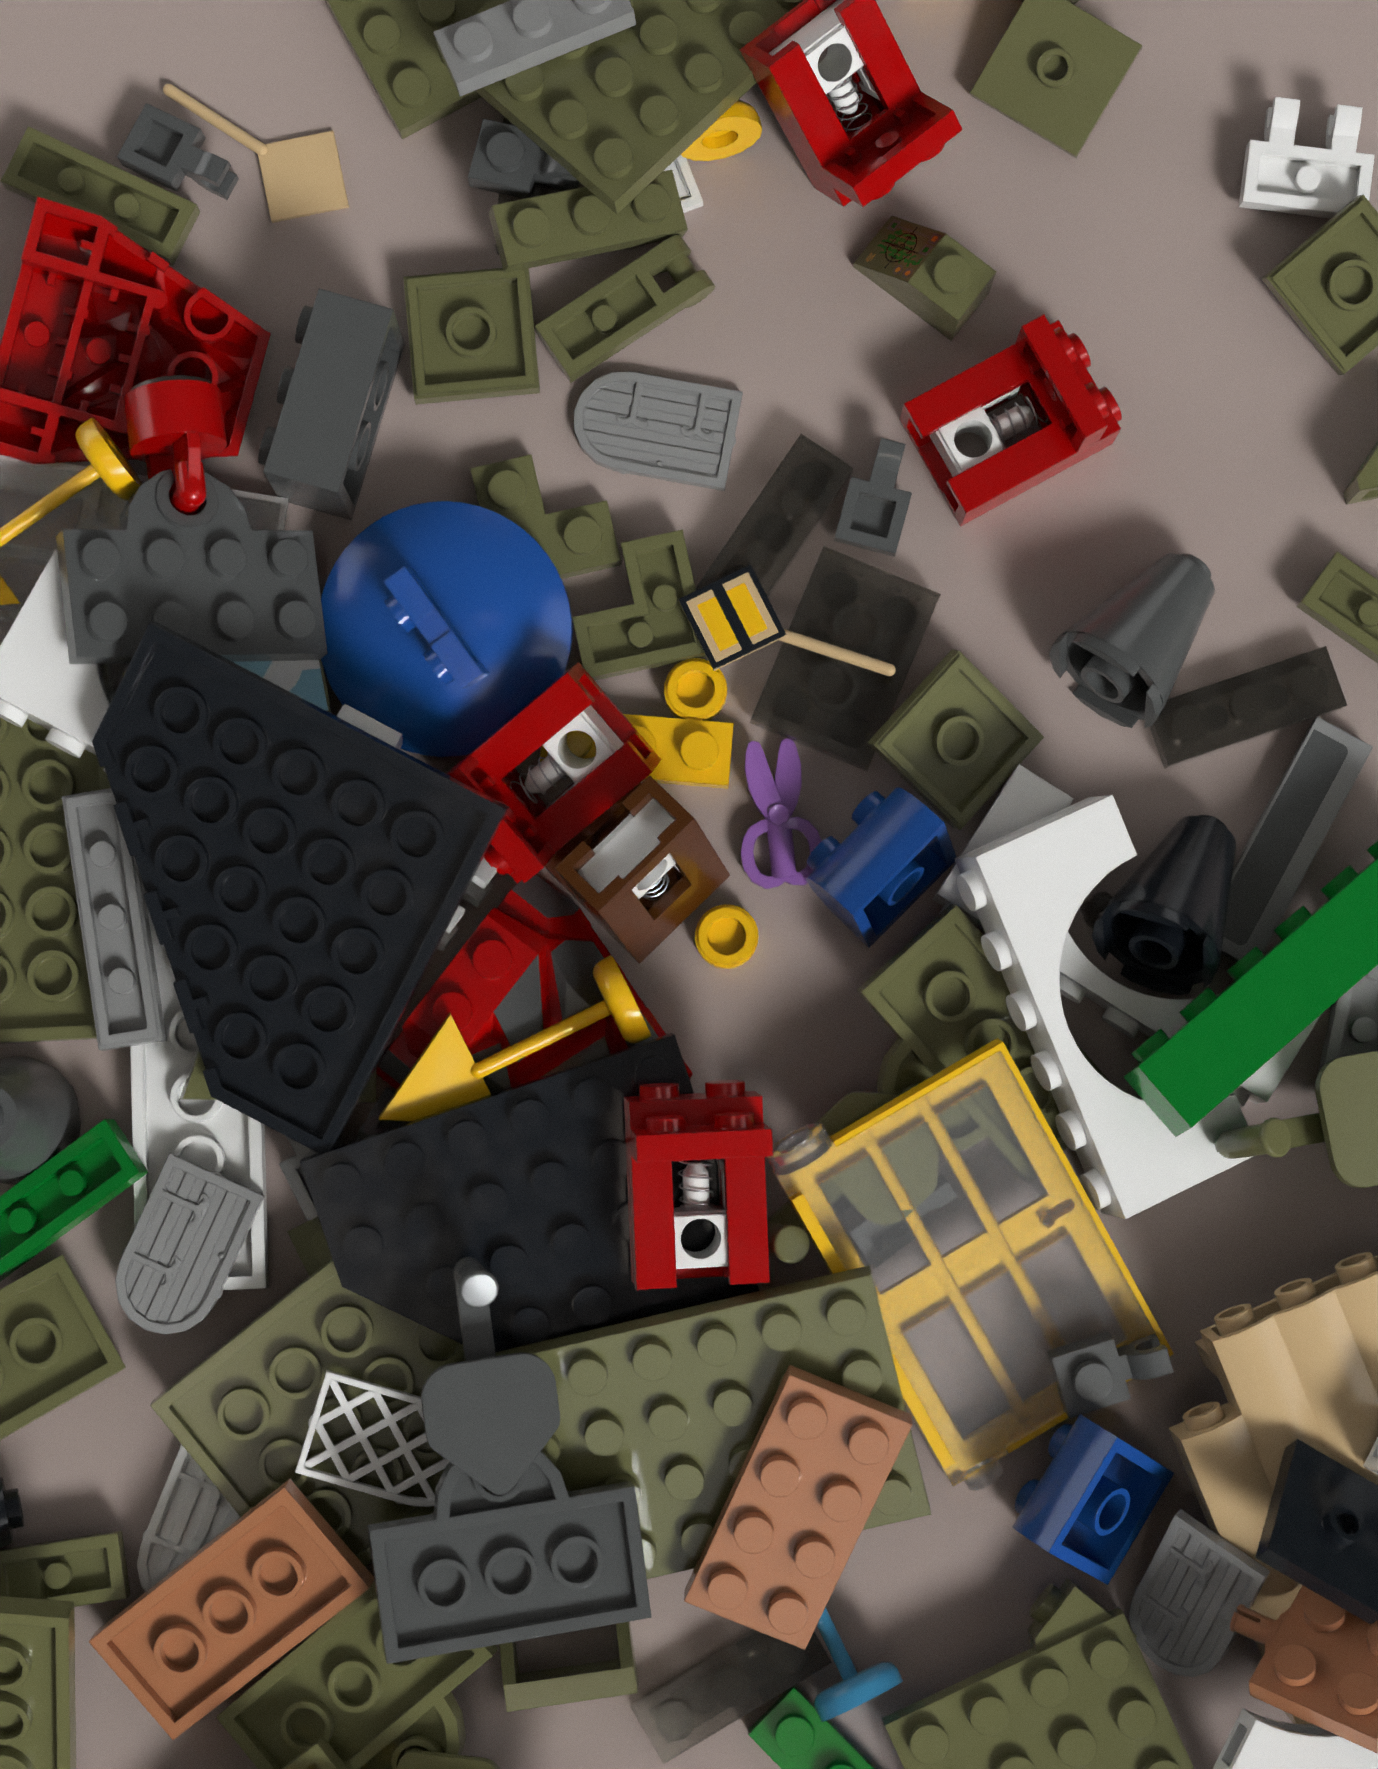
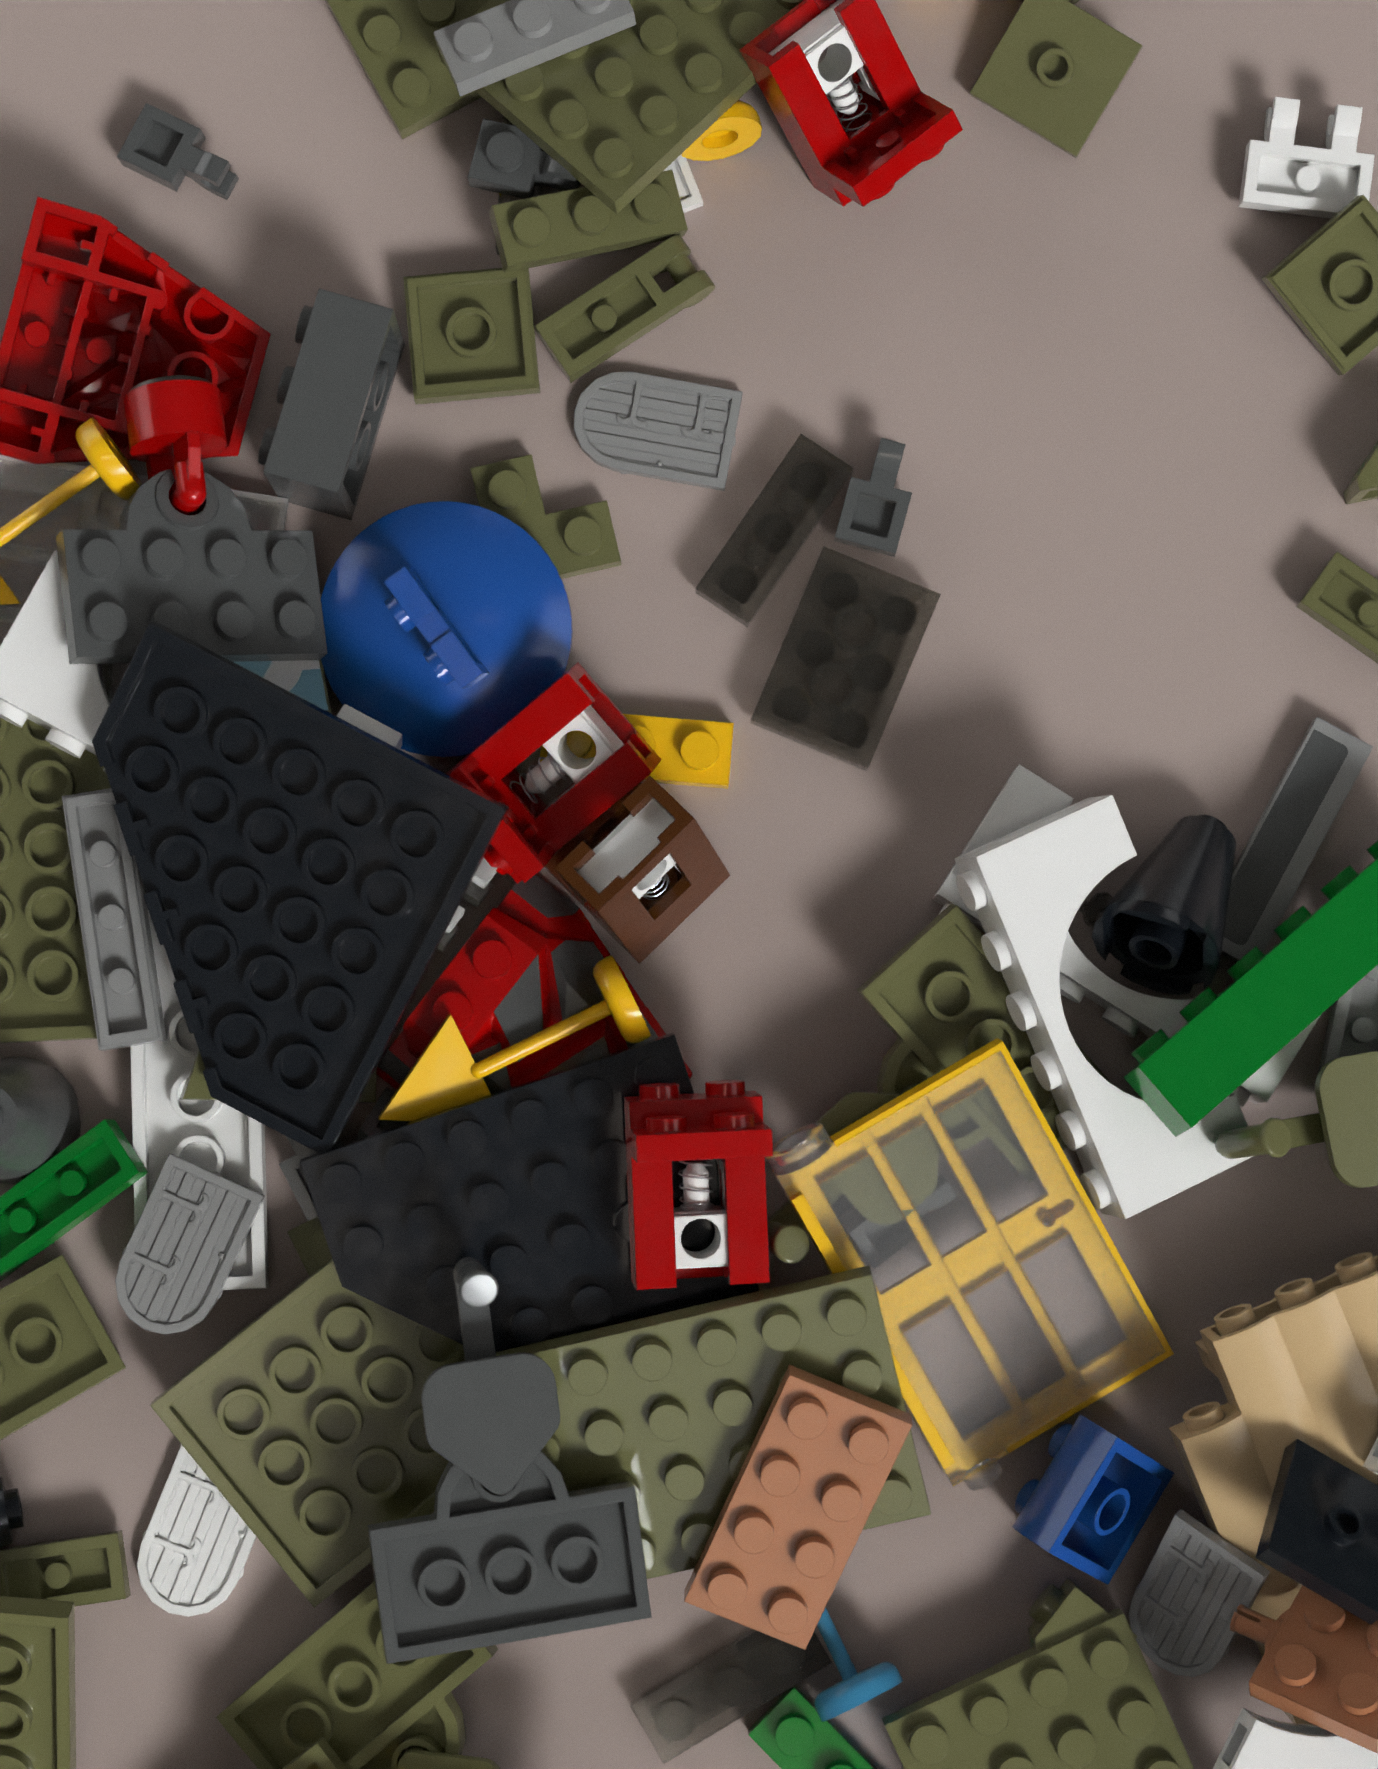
olive plate [0,126,200,266] -> none
nougat plate [88,1479,374,1740] -> none
tan piece [163,84,349,223] -> none
white window [295,1370,449,1507] -> none
olive tile [499,1621,639,1712] -> none
olive plate [572,529,706,681] -> none
yellow tile [664,658,727,721] -> none
piece [678,564,896,676] -> none
yellow tile [695,904,759,969] -> none
medium lavender piece [740,738,822,889] -> none
blue brick [806,787,957,948] -> none
olive slope [853,215,997,341] -> none
olive plate [867,649,1044,830] -> none
red brick [900,314,1122,527] -> none
dark grey plate [1046,1331,1174,1419] -> none
dark grey cone [1049,553,1215,728] -> none
clear smoke plate [1150,646,1347,769] -> none

